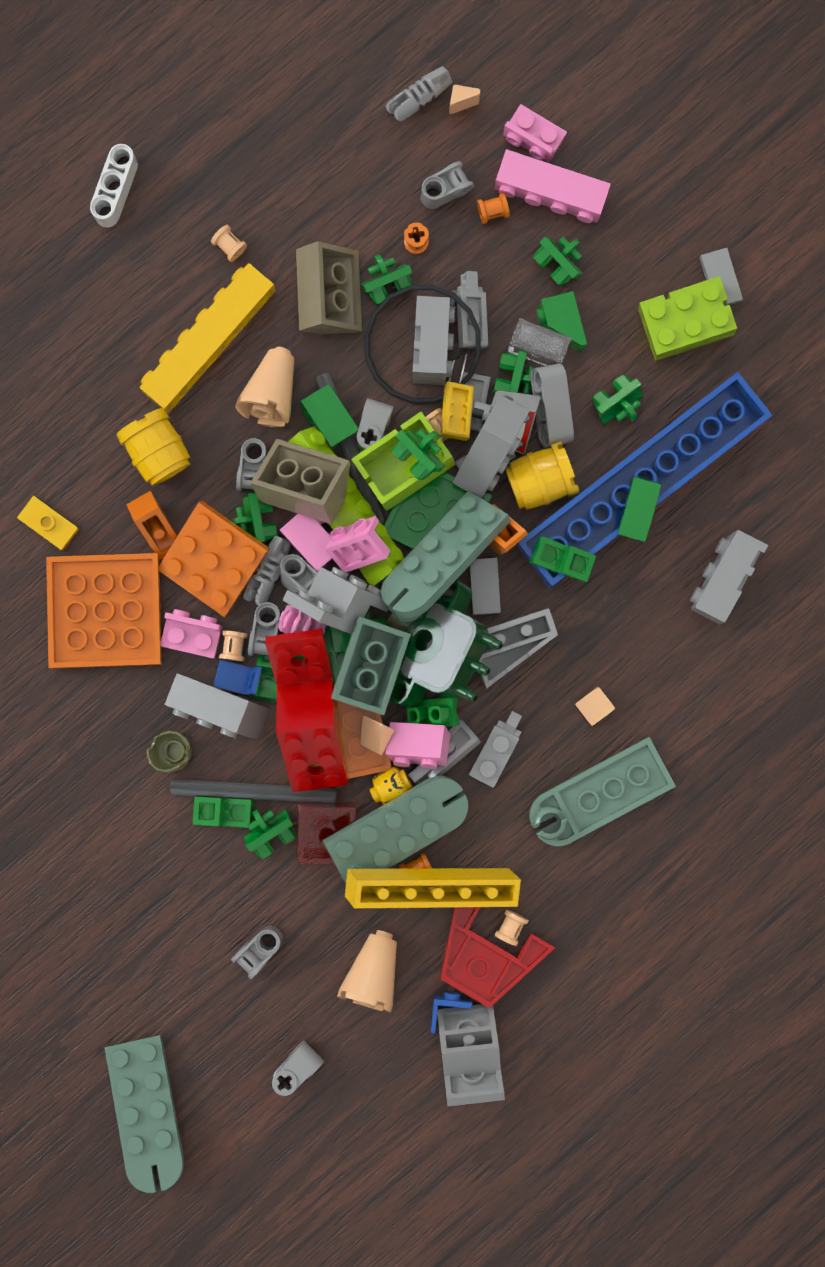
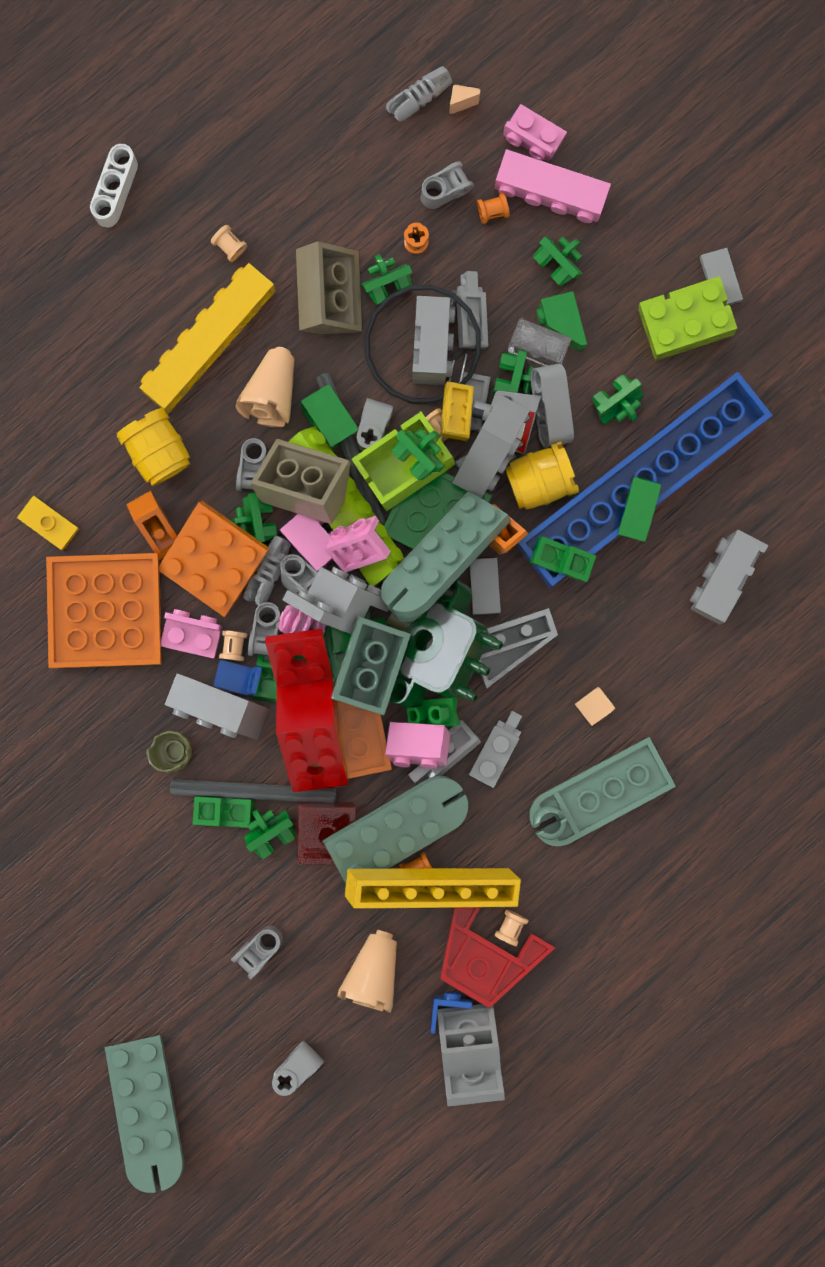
light nougat slope [360,715,394,755] -> none
yellow head [370,767,413,805] -> none

